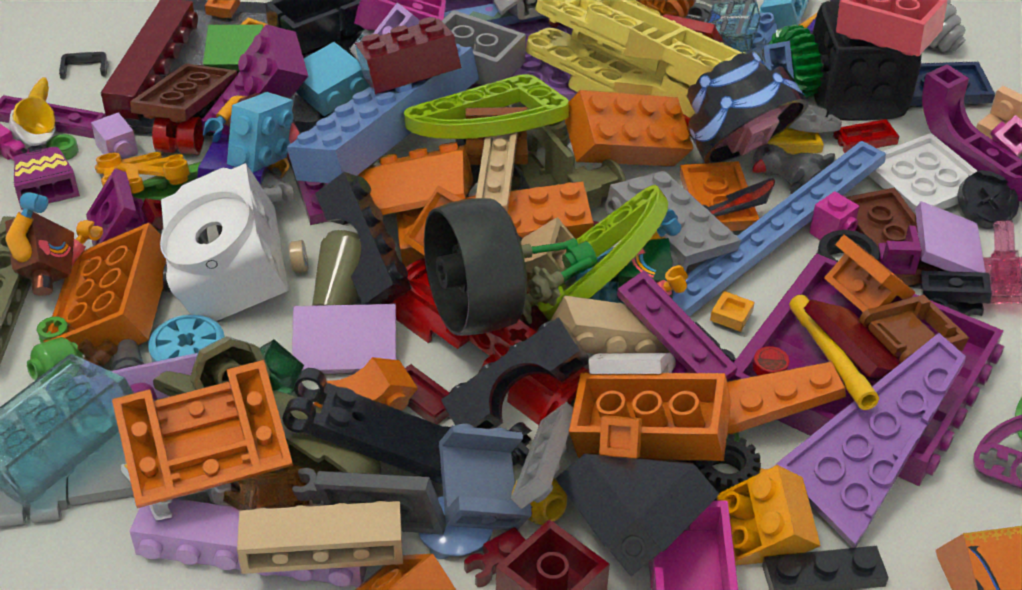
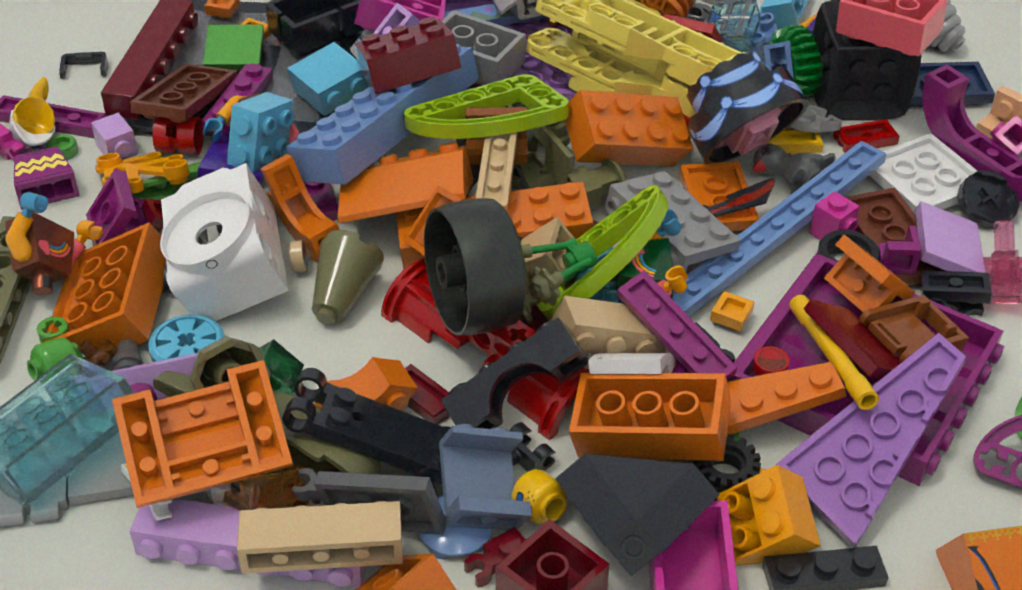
magenta brick [238,24,308,99] -> none
lavender tile [292,304,396,375] -> none
black arch [315,172,412,305] -> none
light grey plate [511,402,573,509] -> none
orange plate [599,415,642,458] -> none
none -> orange arch [260,154,340,263]

